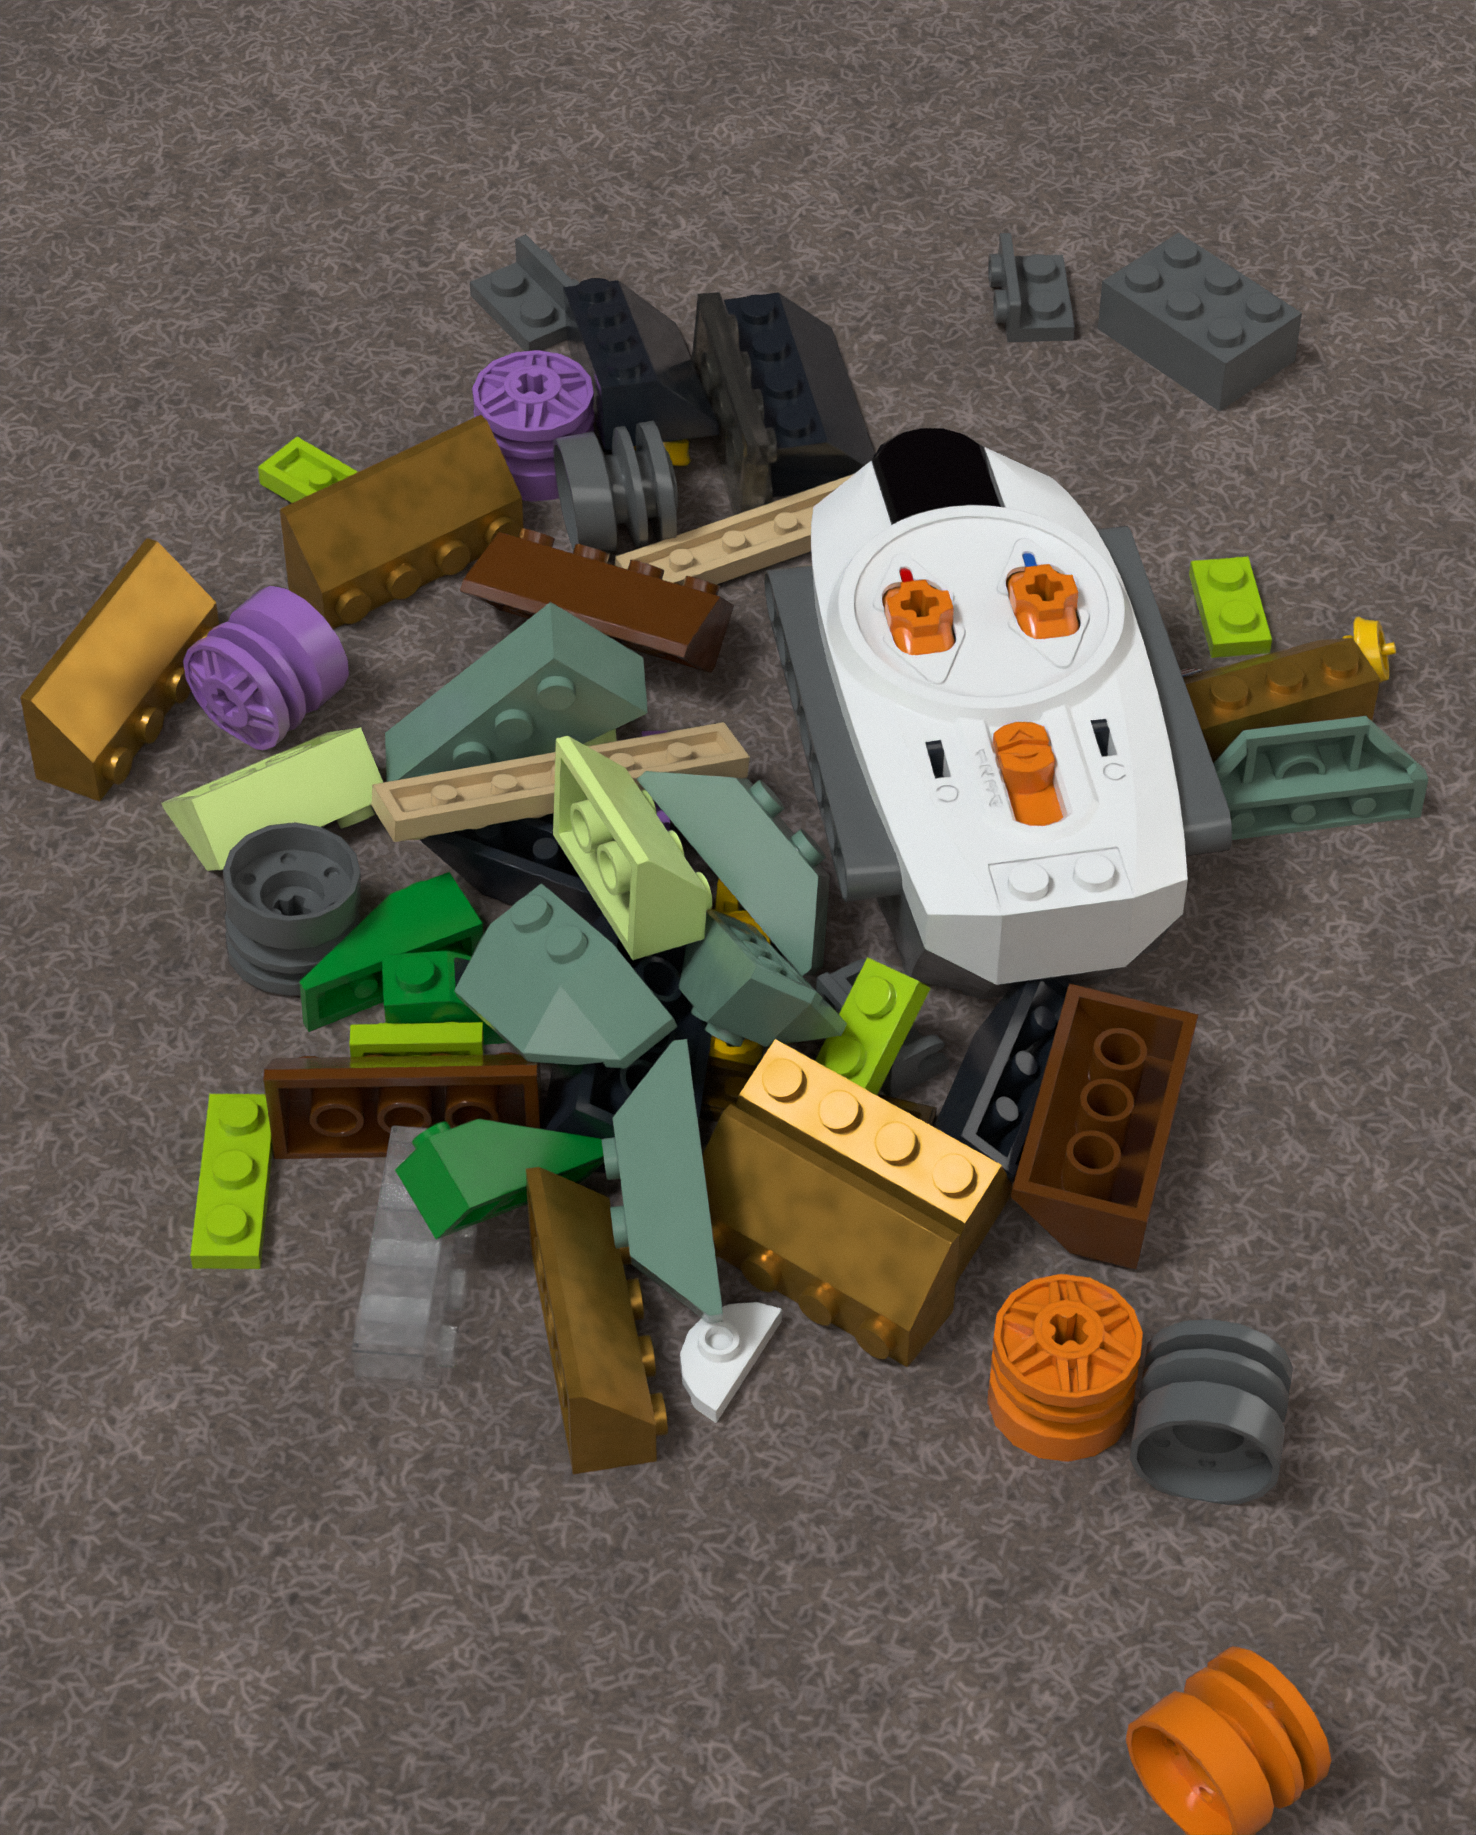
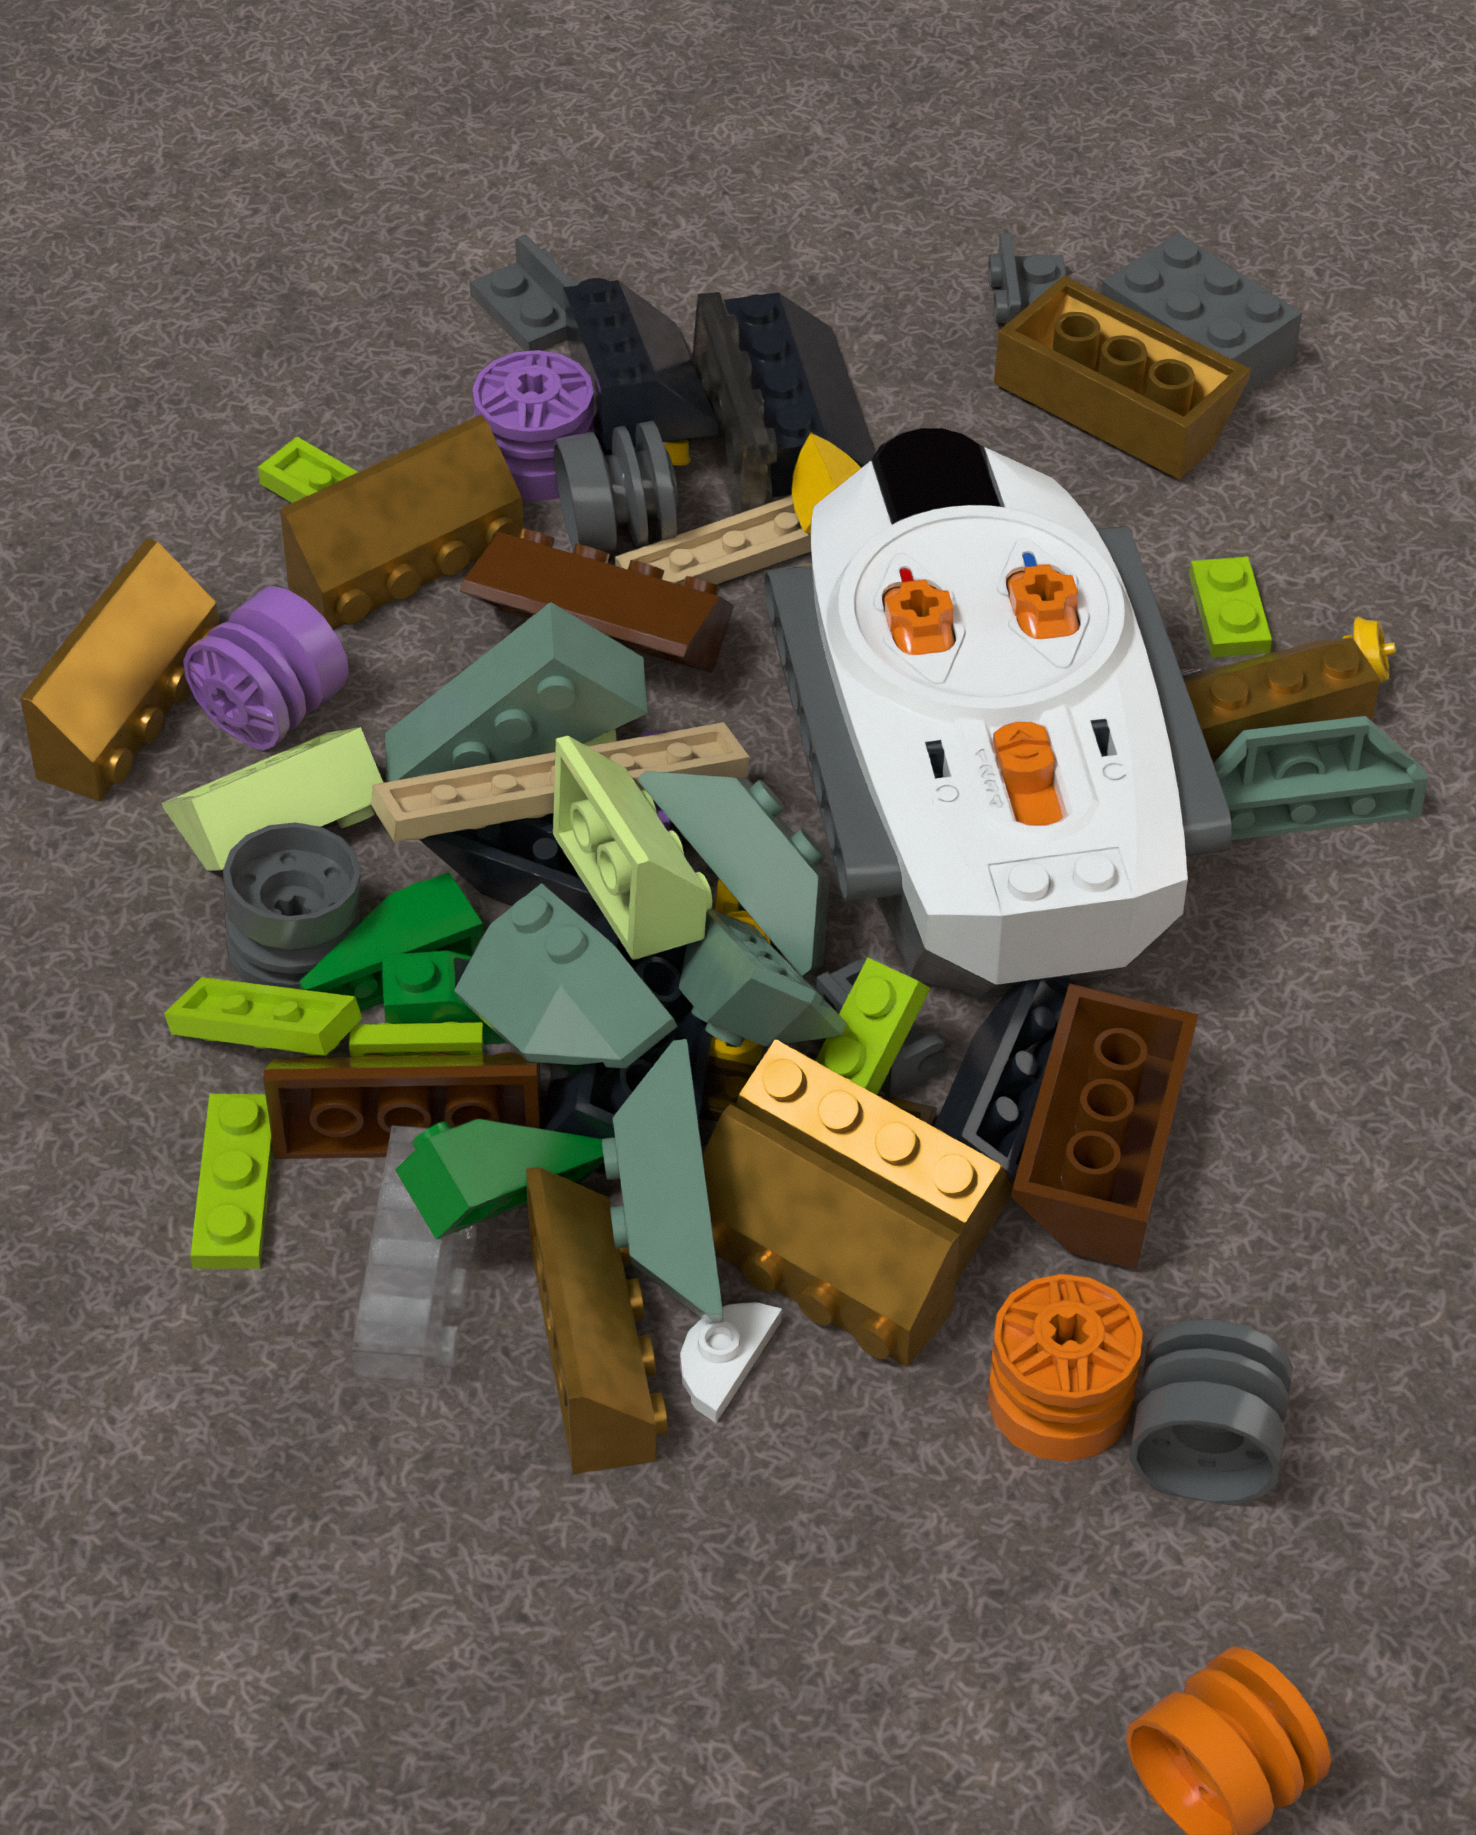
none -> lime plate [164,977,362,1056]
none -> yellow brick [791,433,861,534]
none -> pearl gold slope [994,276,1251,480]

